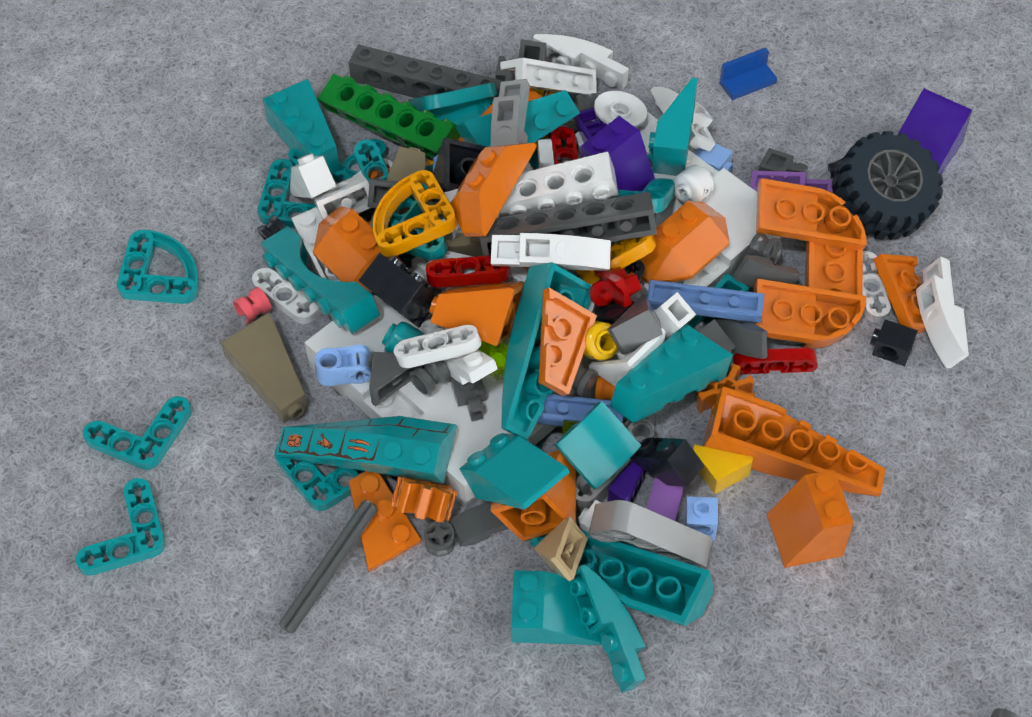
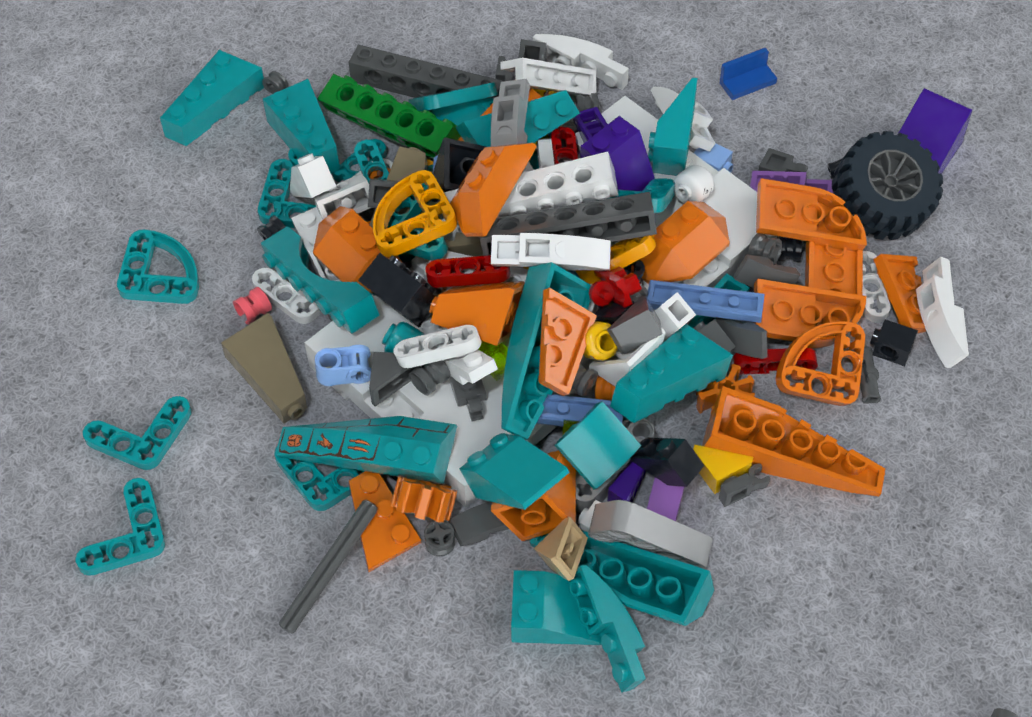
white dish [594,91,647,128] -> none
light blue brick [685,496,718,541] -> none
orange slope [767,469,854,568] -> none
none -> teal wedge [160,50,264,146]
none -> dark grey bush [262,71,289,94]
none -> dark grey plate [719,463,771,507]
none -> orange beam [776,321,865,406]
none -> black wheel [777,236,802,262]
none -> dark grey pin [860,346,881,404]

